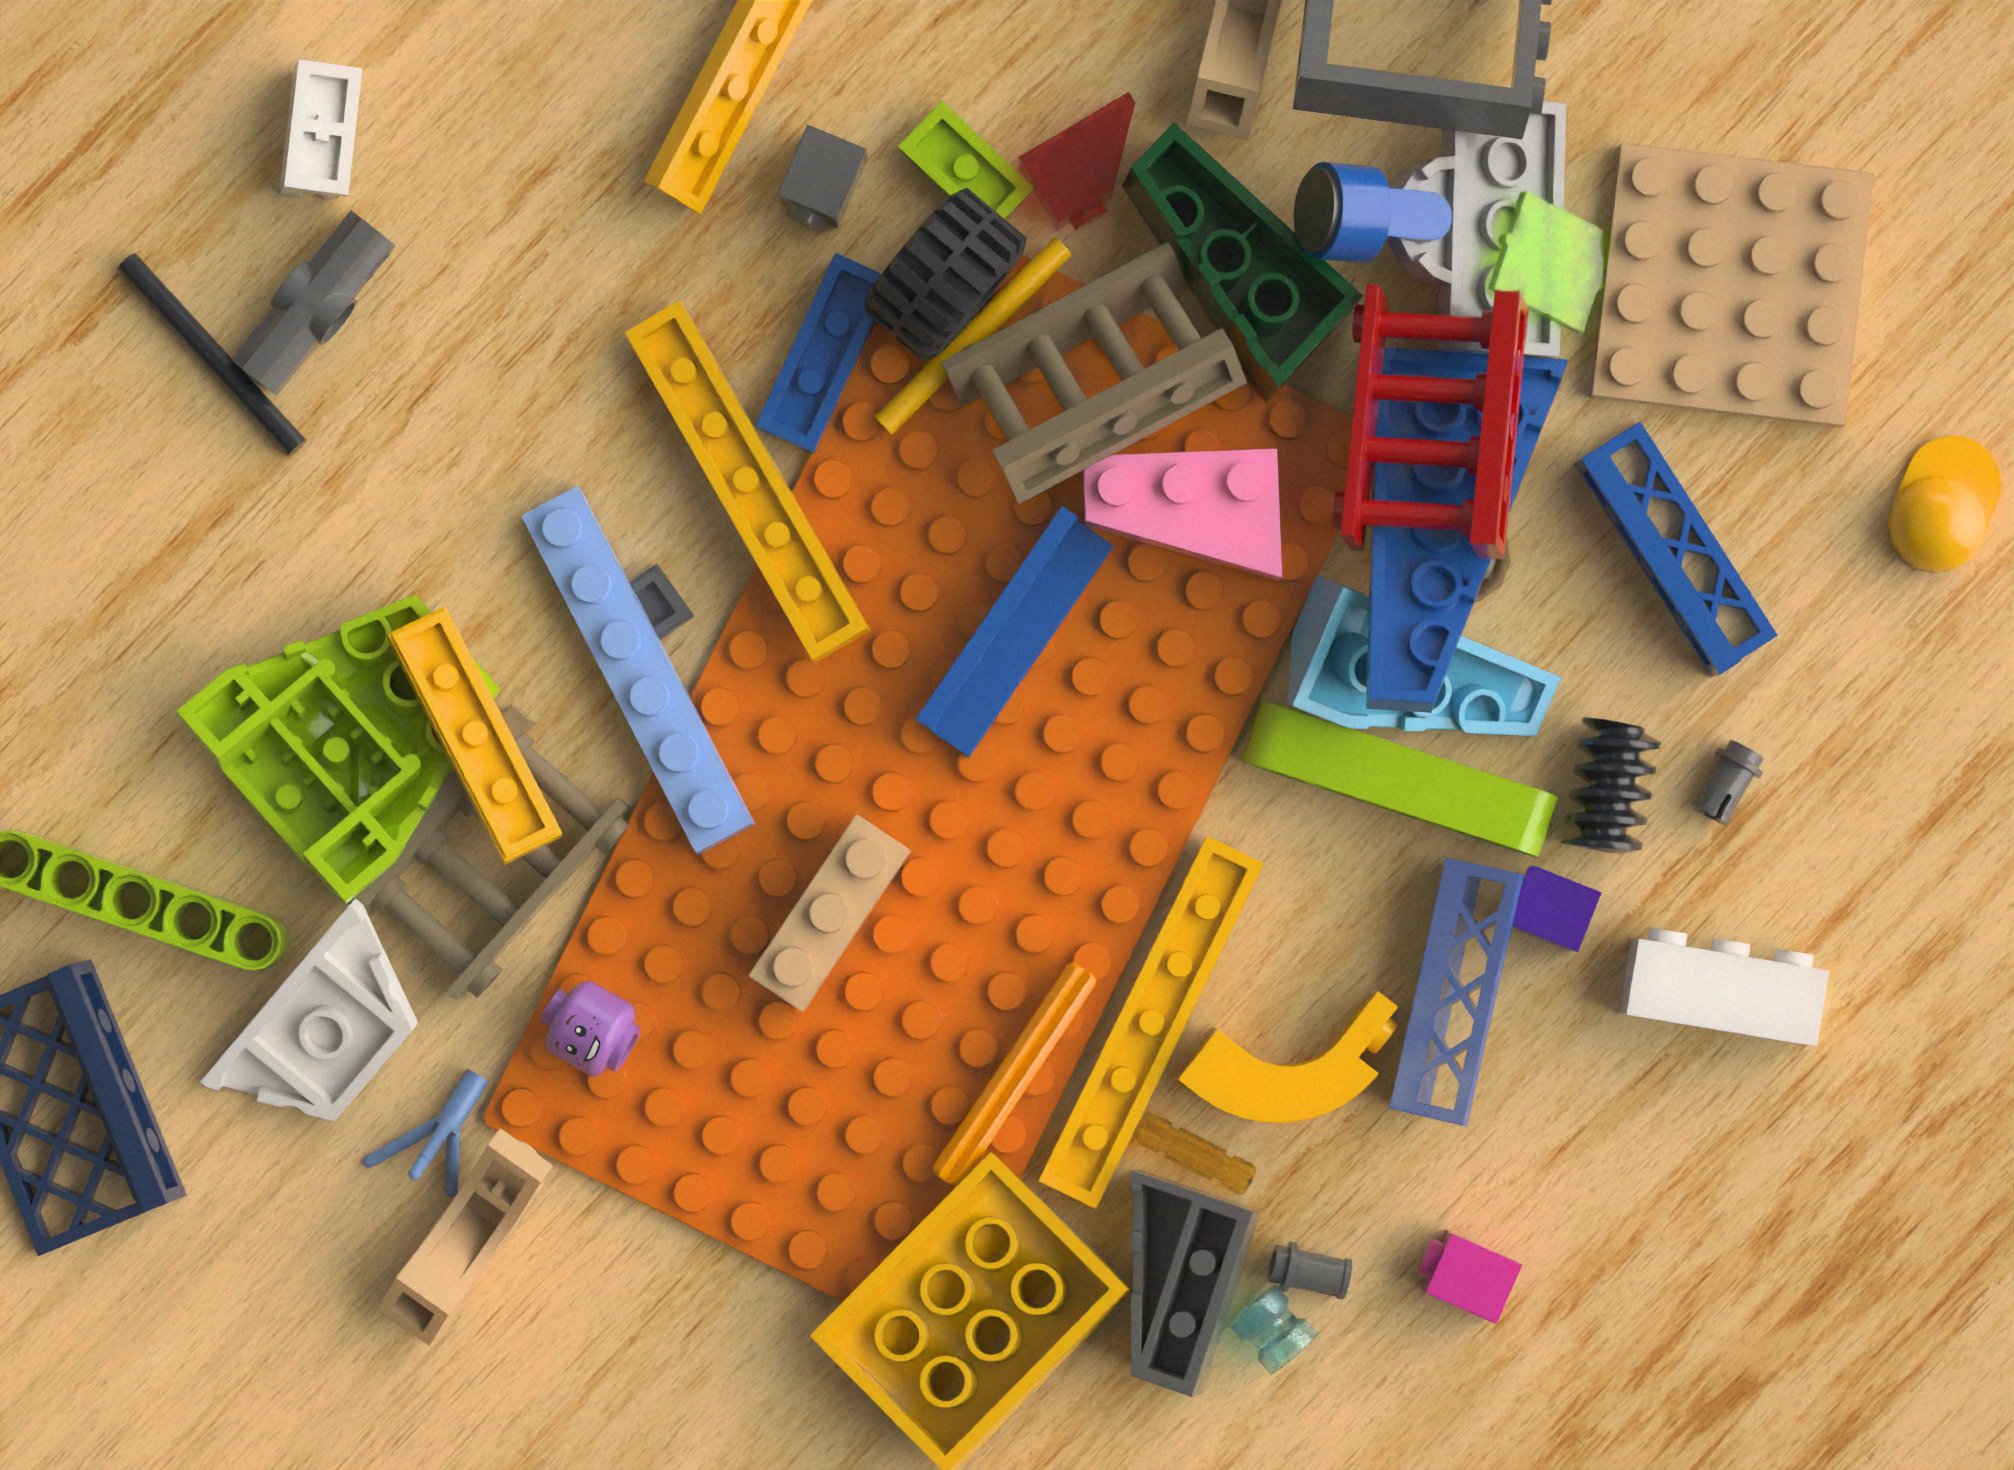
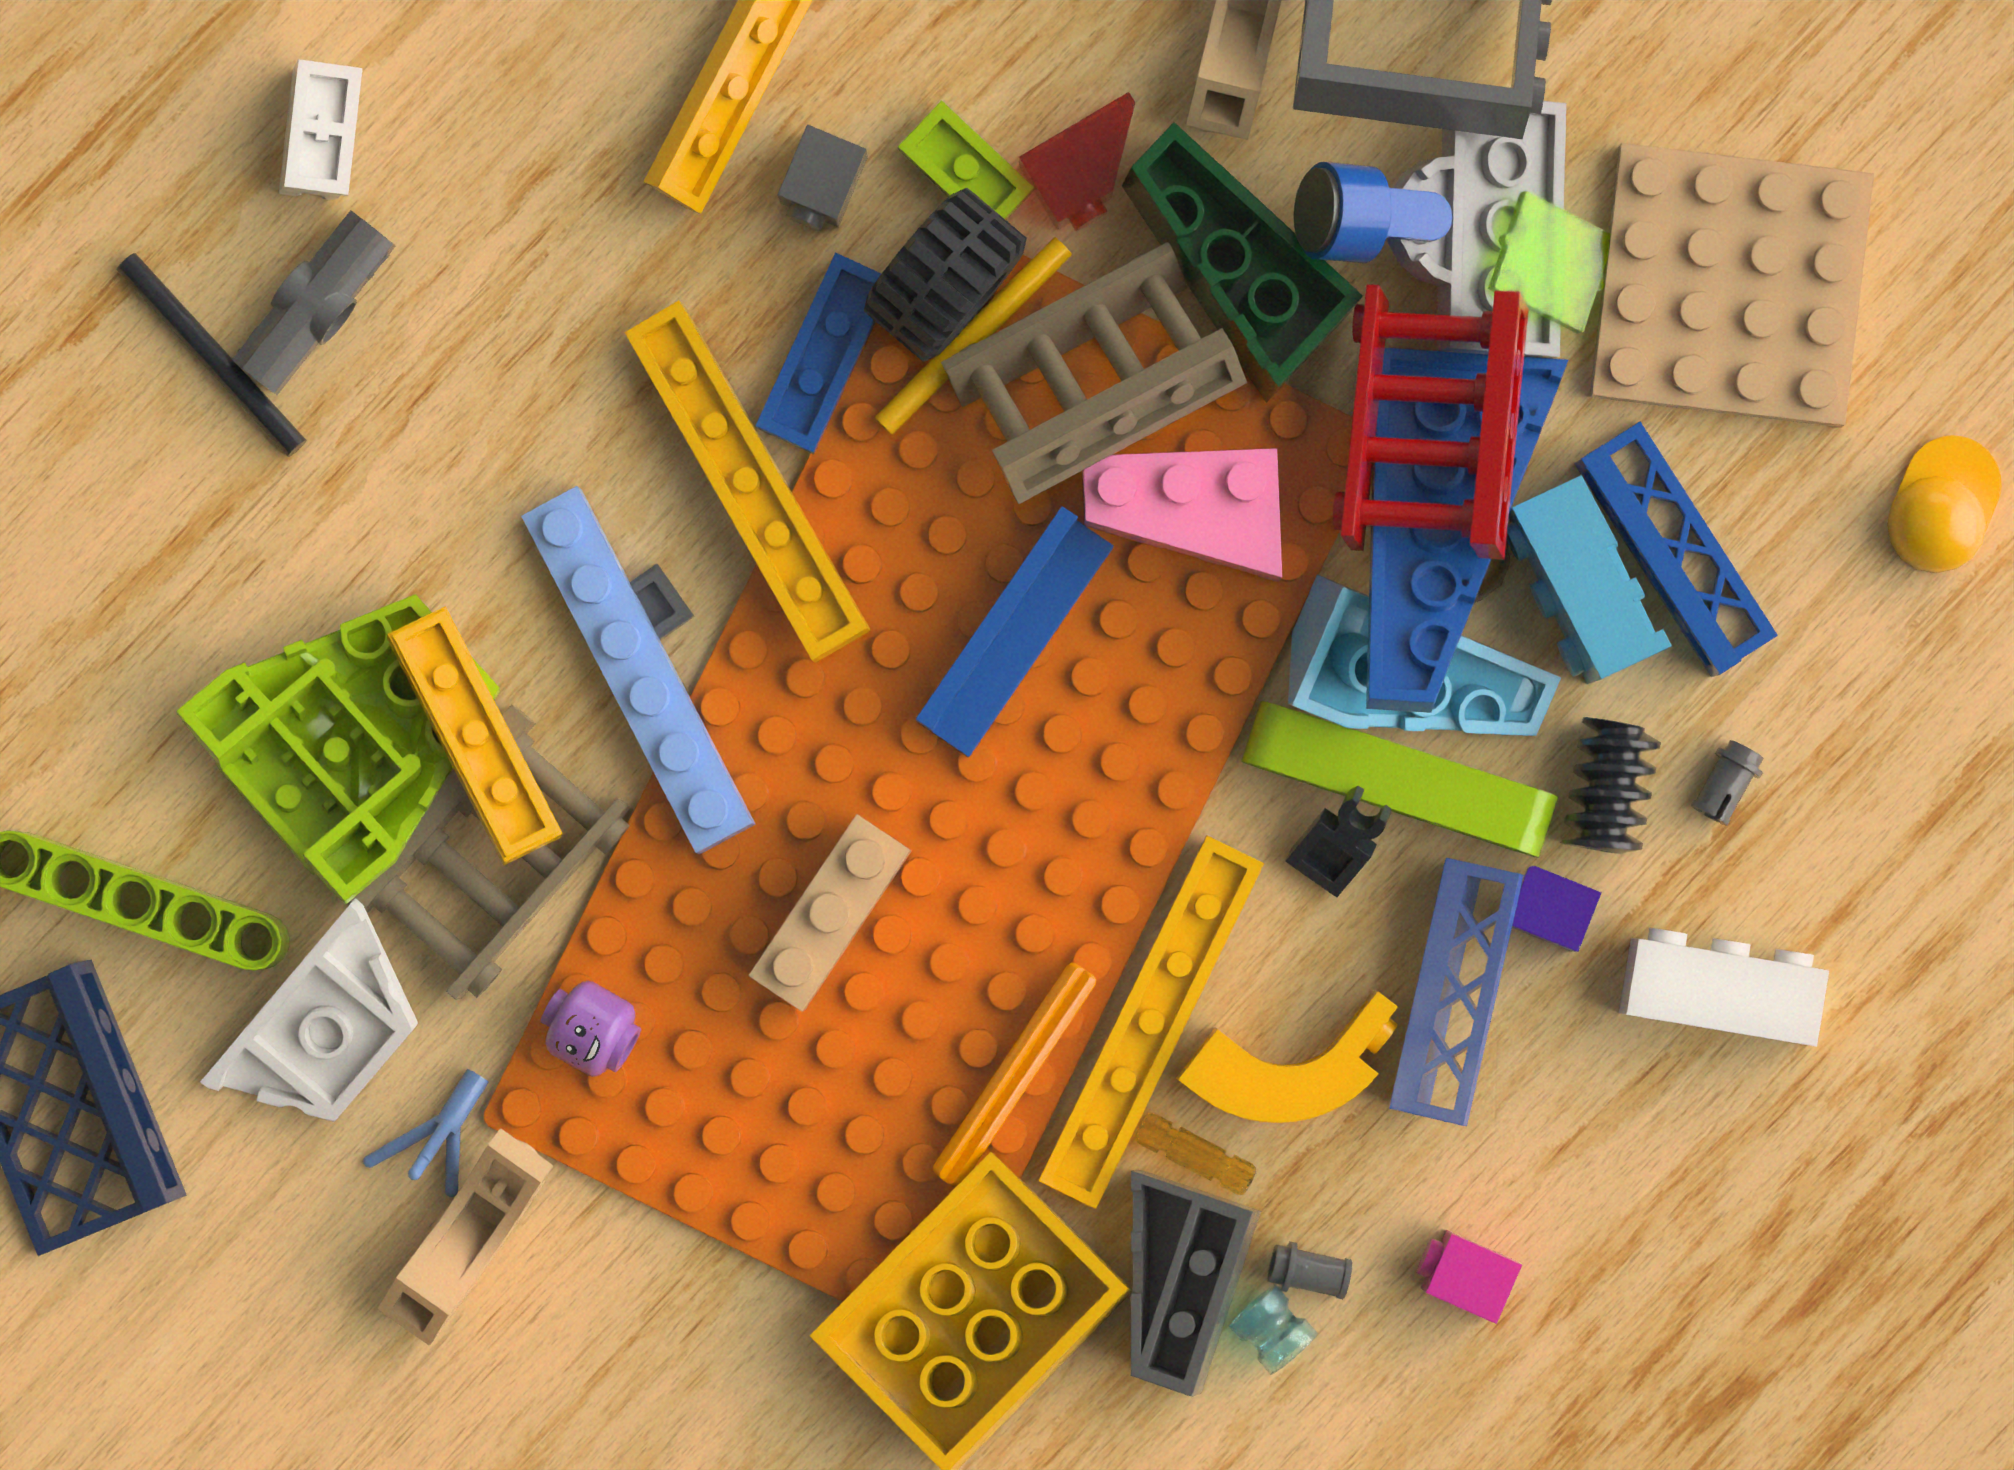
none -> black plate [1285,786,1392,897]
none -> medium azure wedge [1506,475,1672,684]

